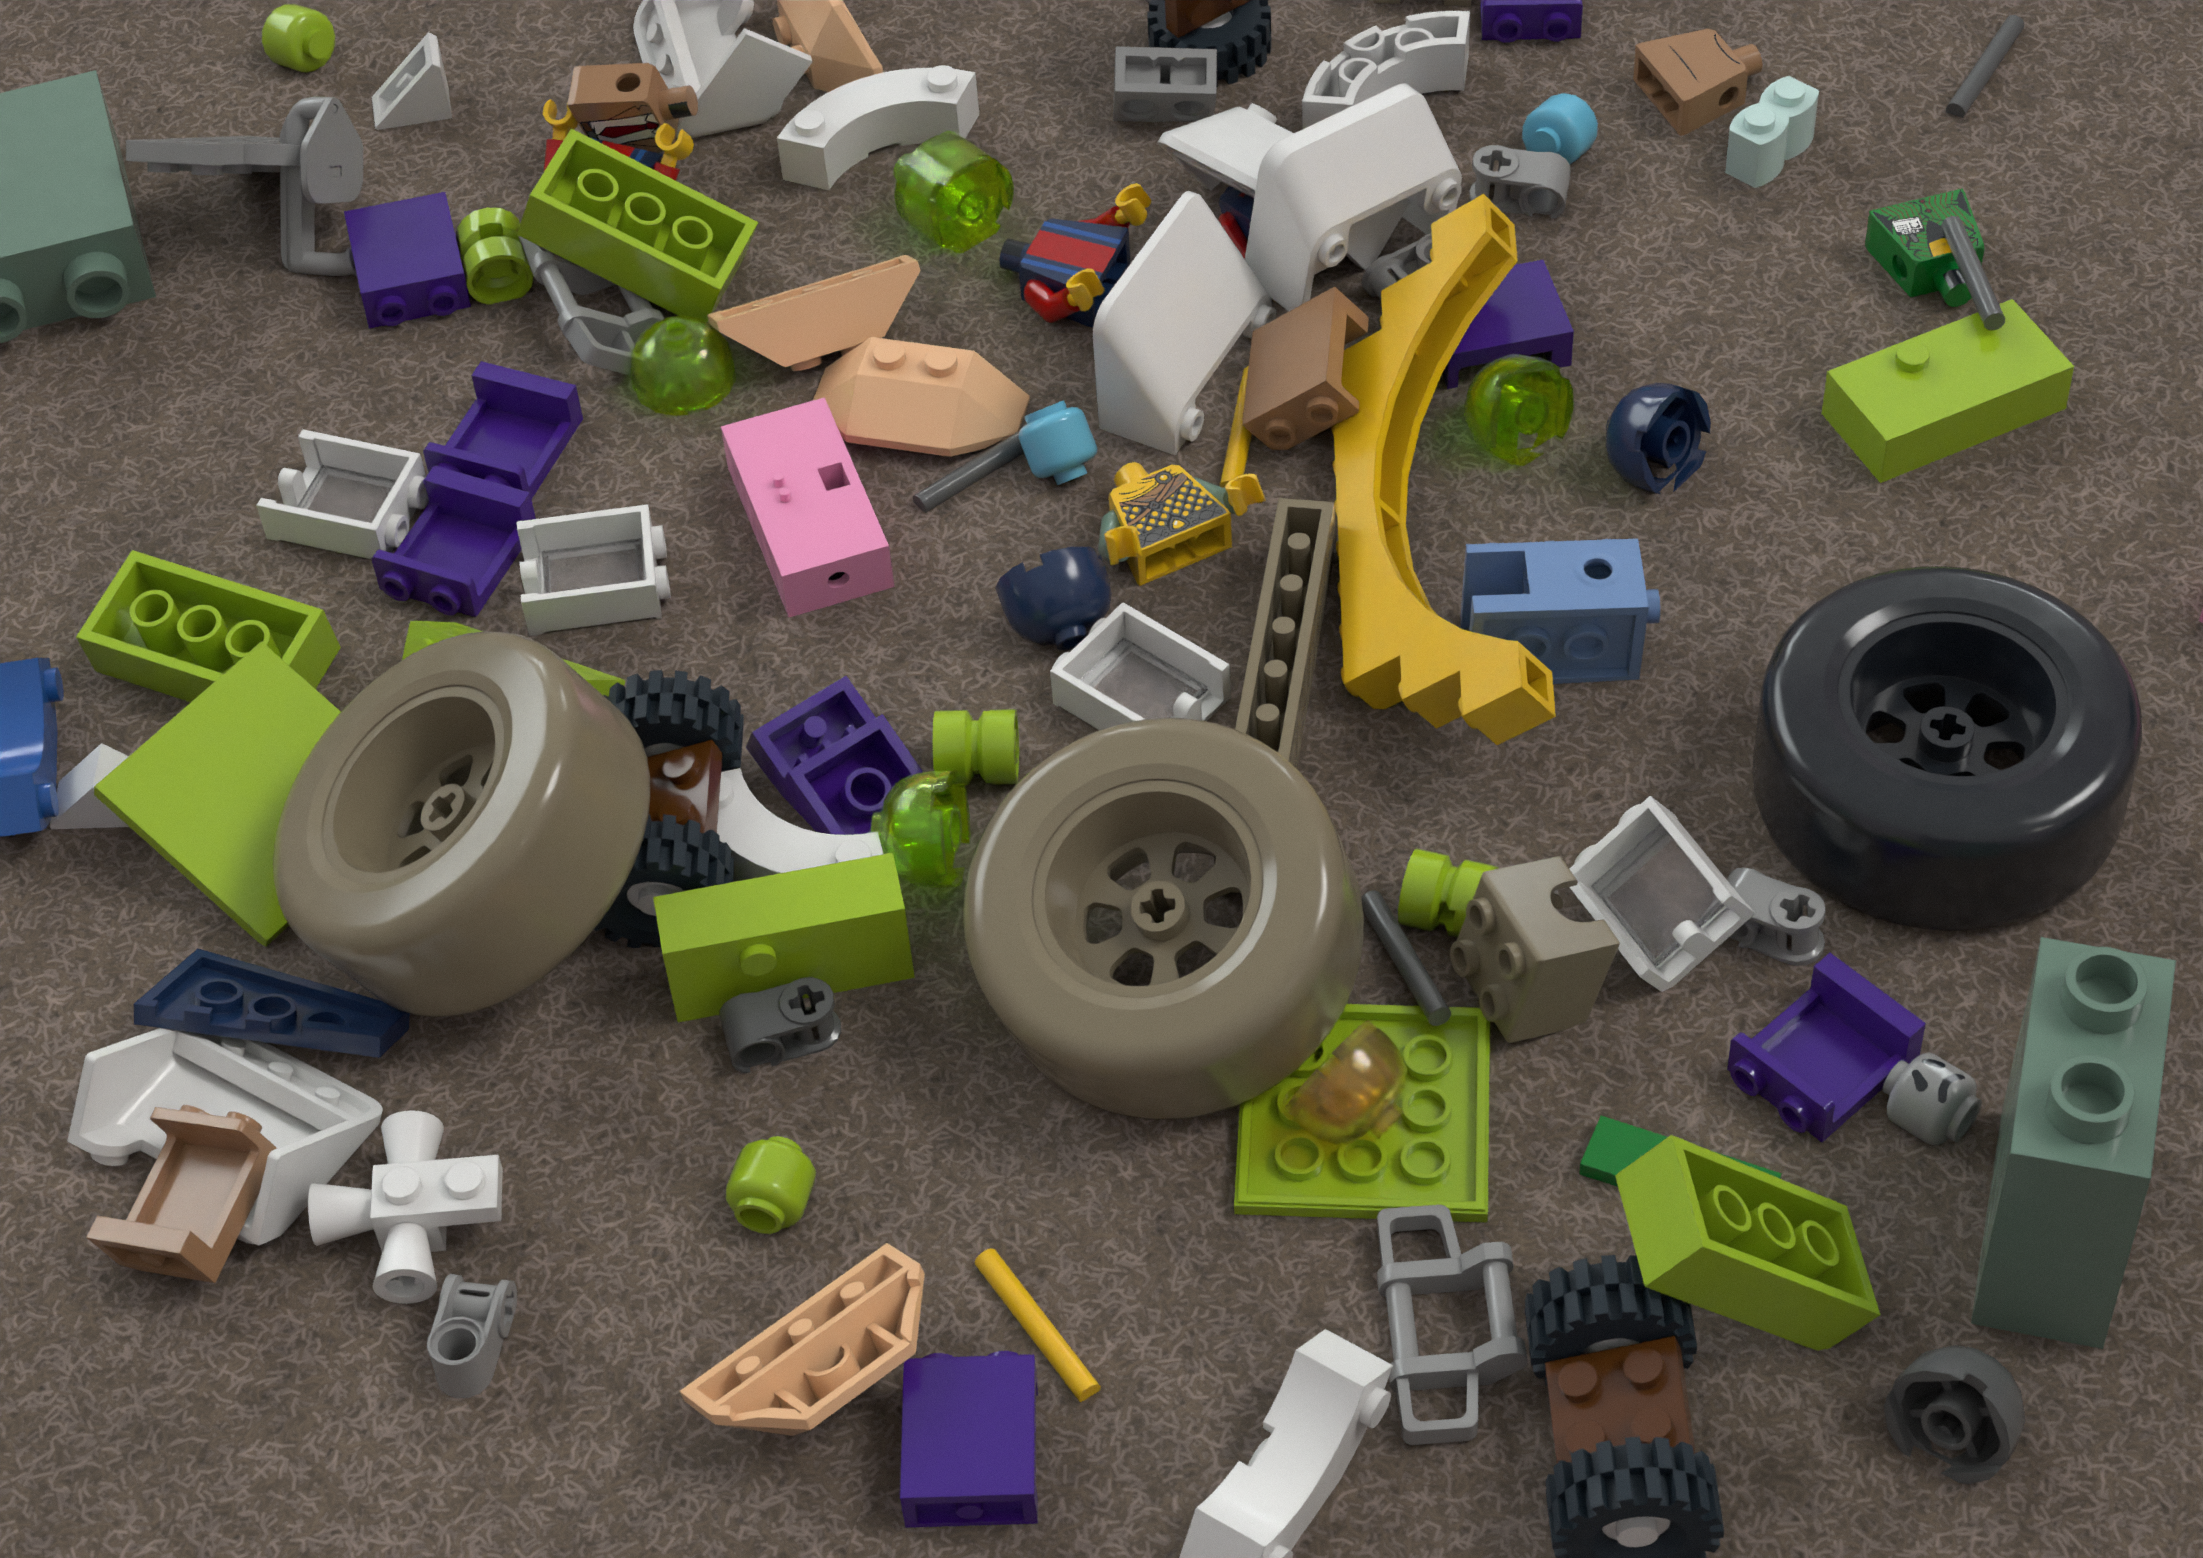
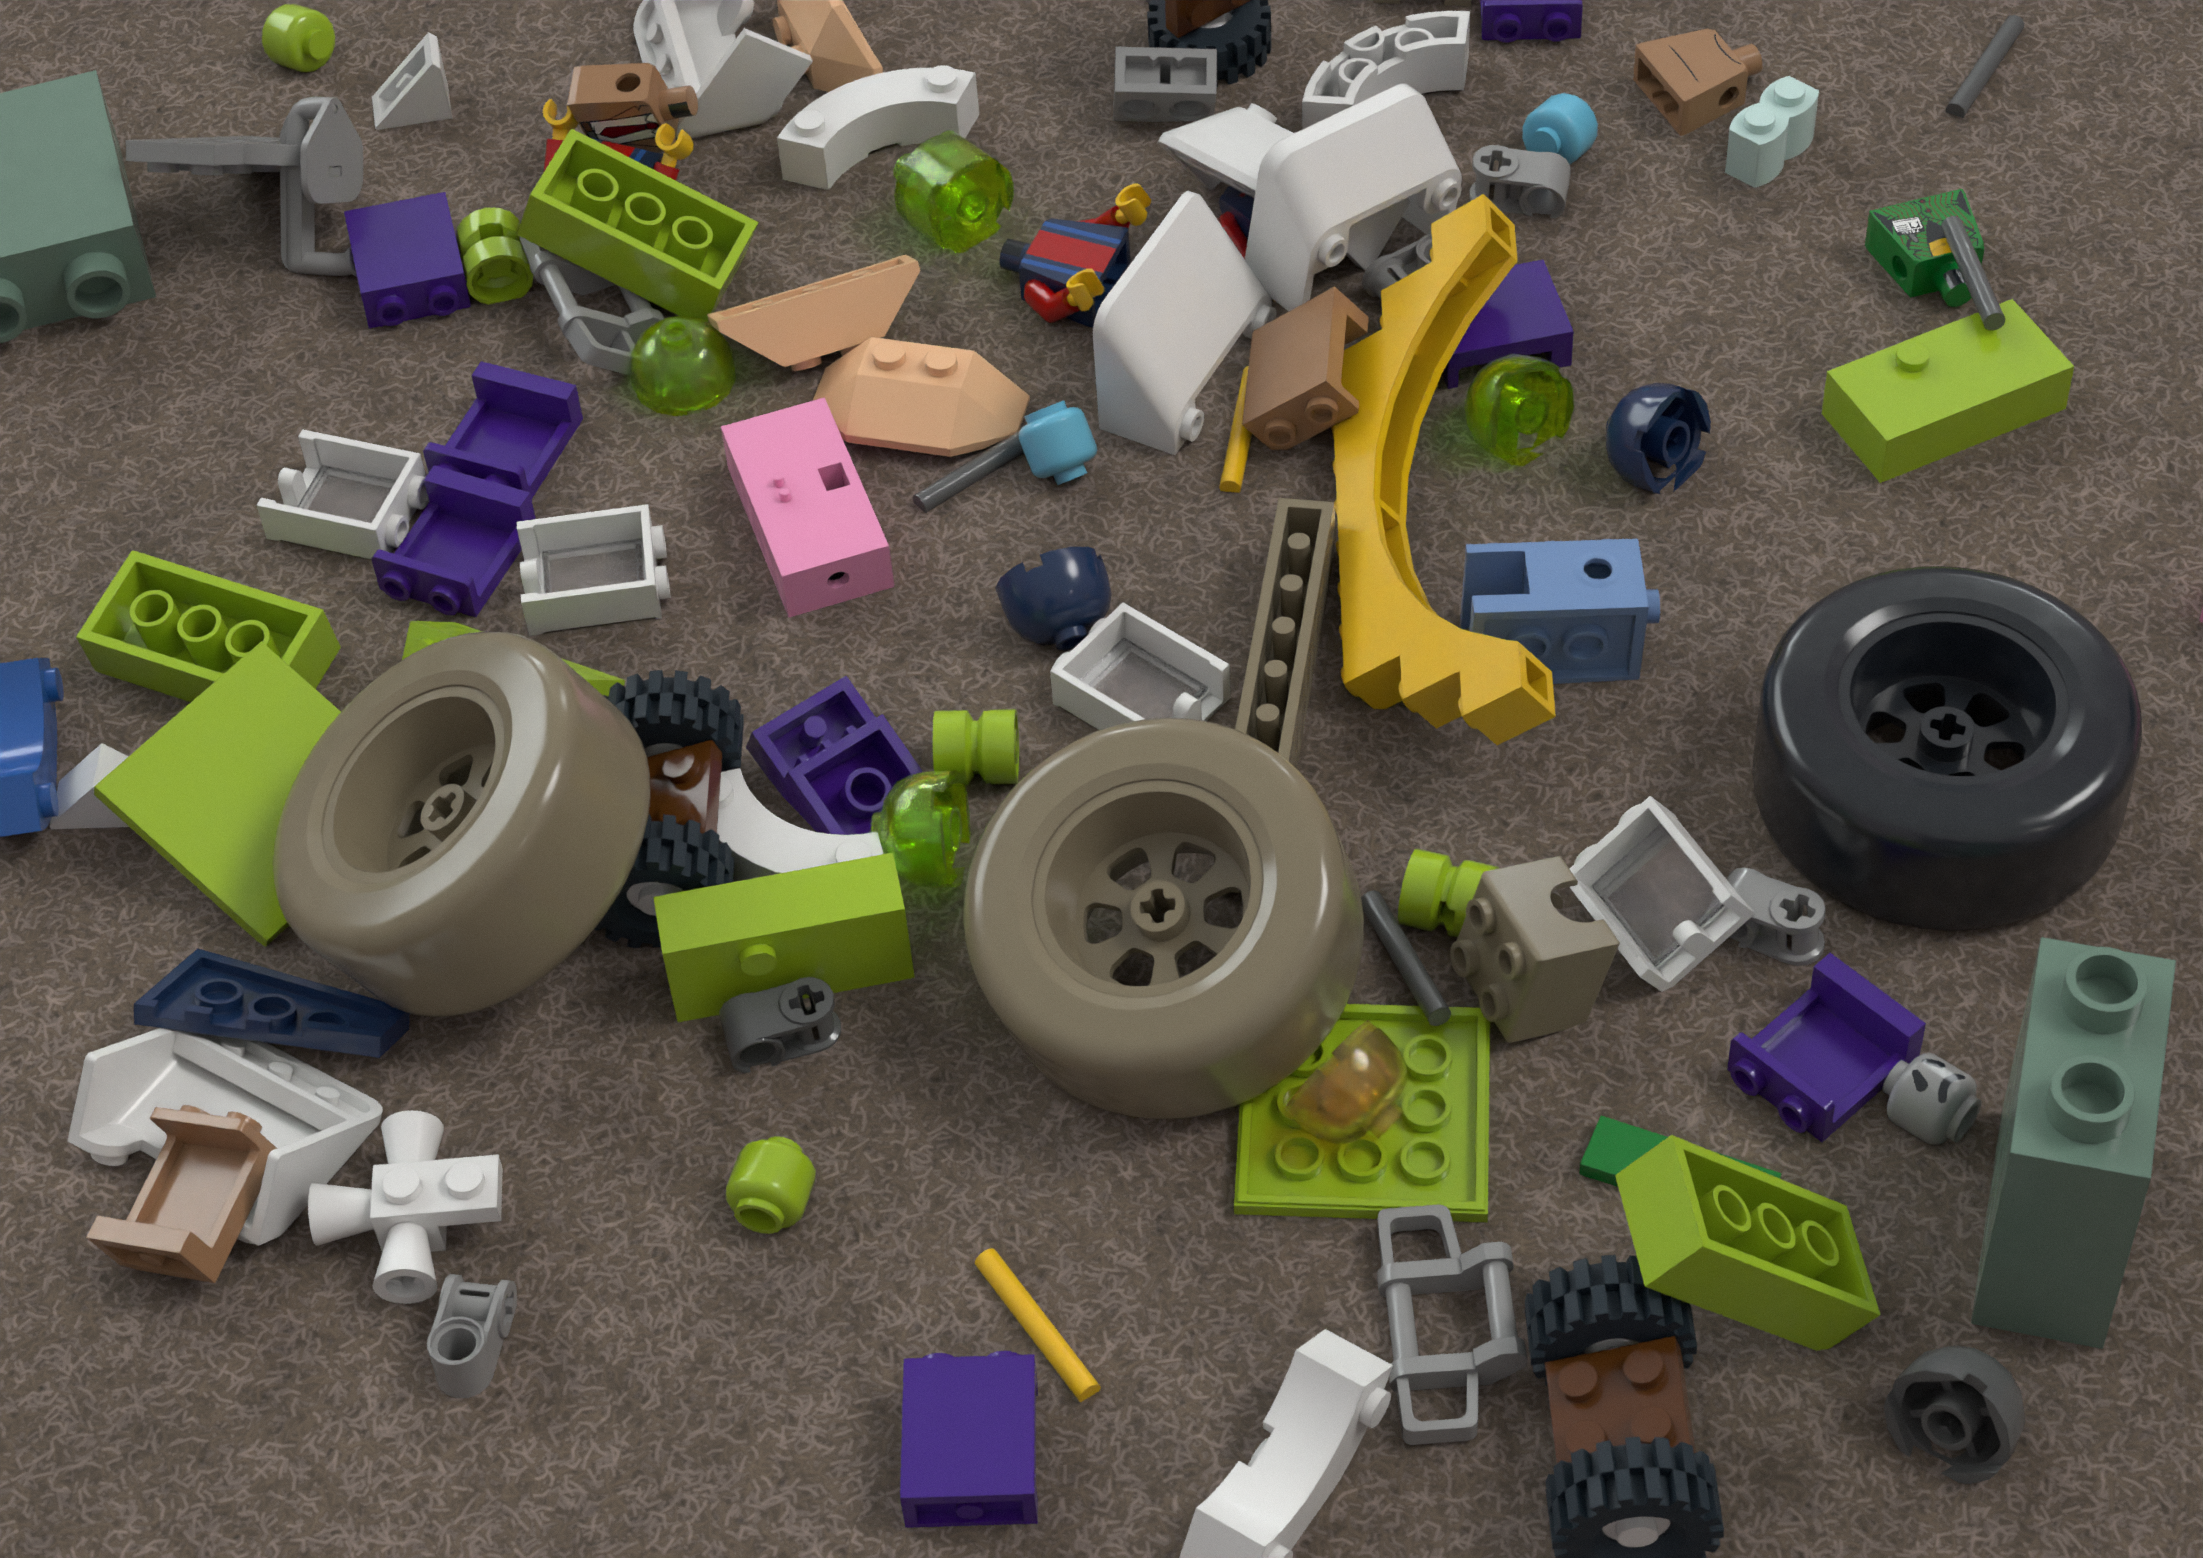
light nougat wedge [679,1243,925,1436] -> none
torso [1098,462,1266,586] -> none

